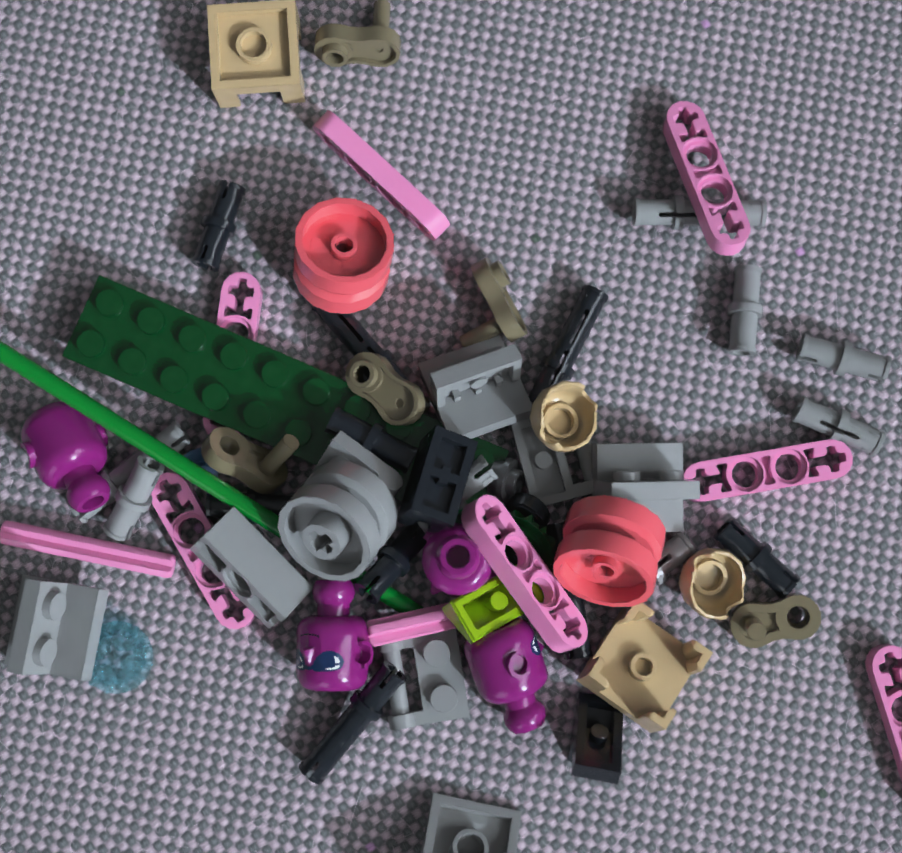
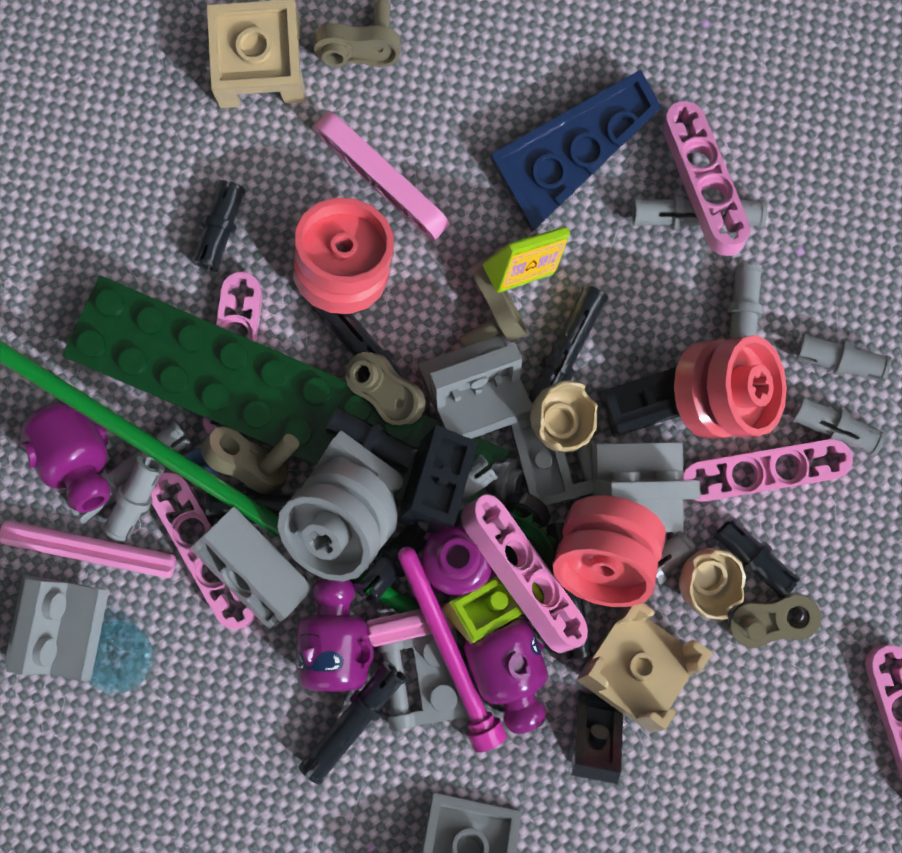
none -> dark pink piece [398,547,507,752]
none -> slope [483,226,570,293]
none -> dark blue wing [489,69,662,232]
none -> black hinge [598,366,680,438]
none -> coral wheel [674,335,787,439]

